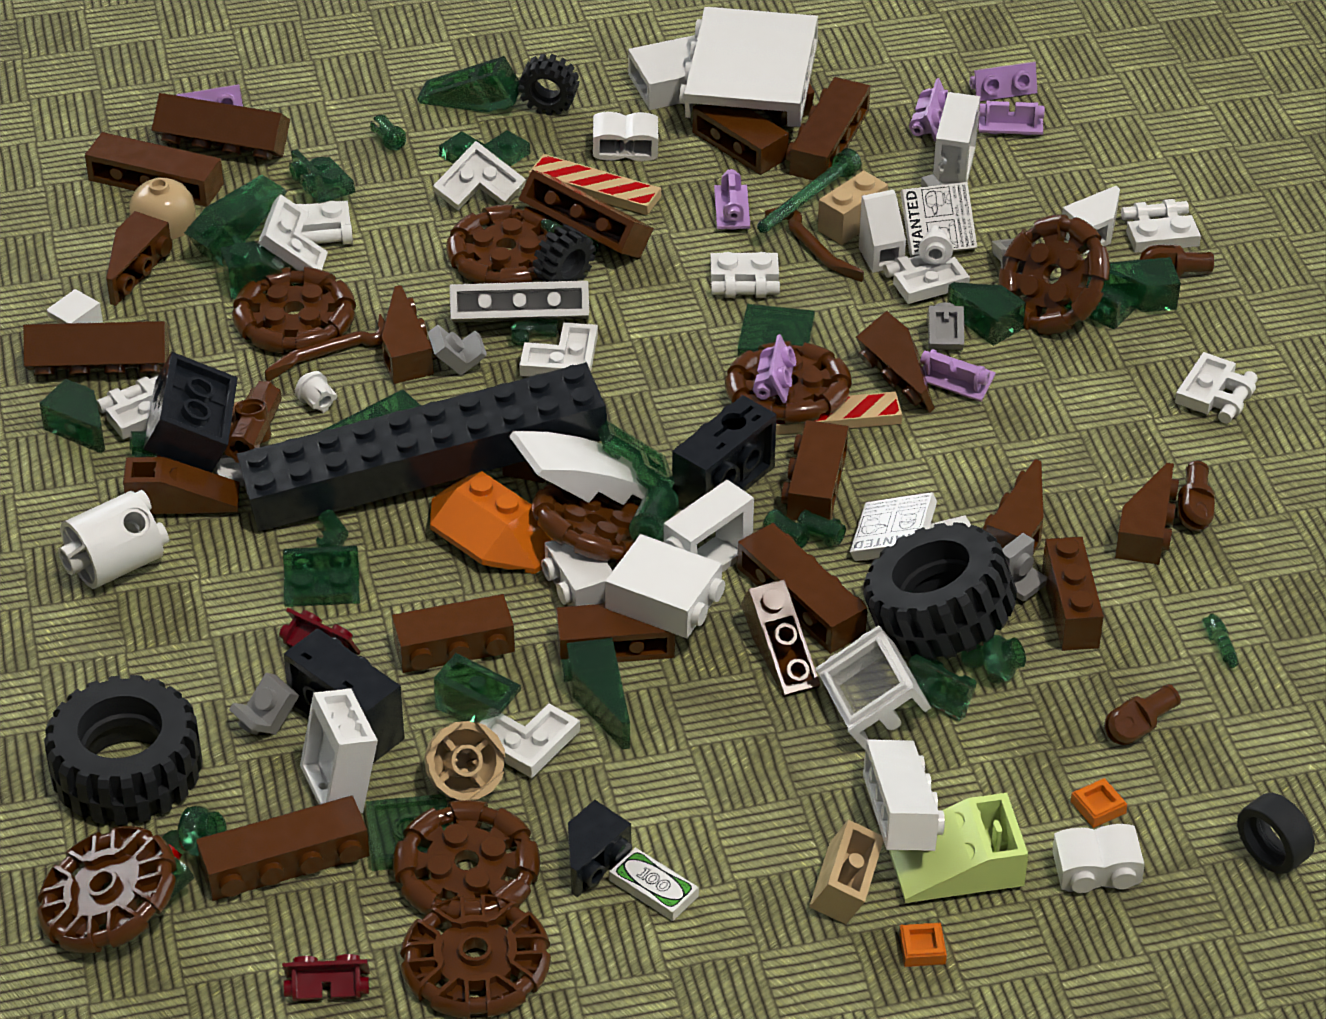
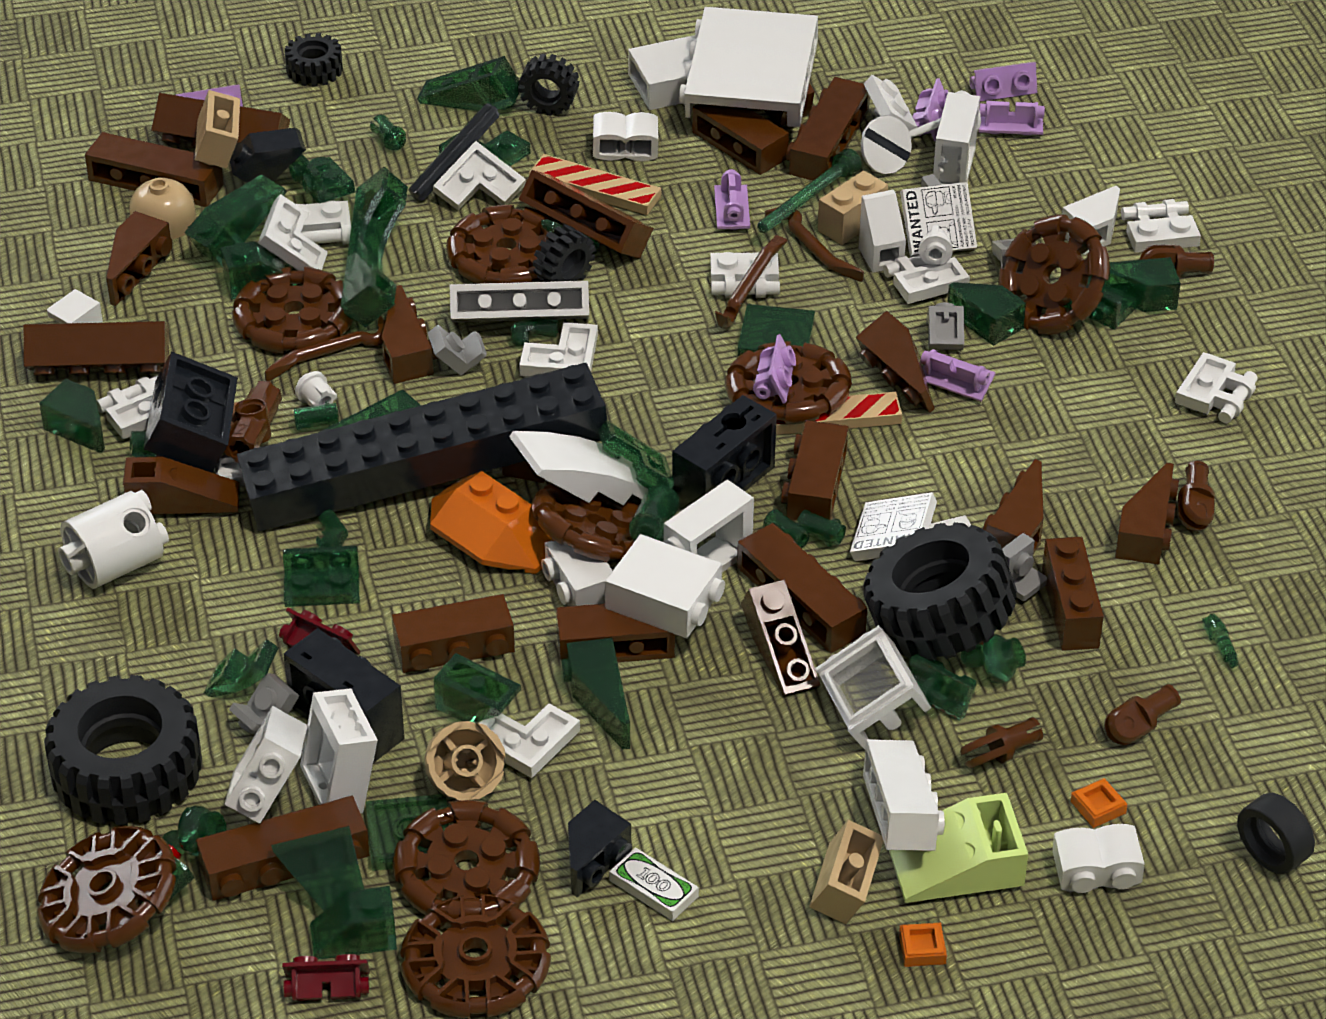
none -> tan brick [195,90,240,168]
none -> clear green slope [203,639,279,697]
none -> white window [225,706,307,823]
none -> black slope [229,128,306,193]
none -> clear green wing [271,826,368,916]
none -> black tyre [285,33,343,87]
none -> clear green pin [294,400,339,431]
none -> clear green slope [310,886,397,960]
none -> clear green arch [340,167,408,328]
none -> black axle [409,103,500,202]
none -> reddish brown piece [715,235,788,329]
none -> white piece [861,90,981,174]
none -> white bracket [864,75,918,131]
none -> reddish brown arm [960,717,1043,769]

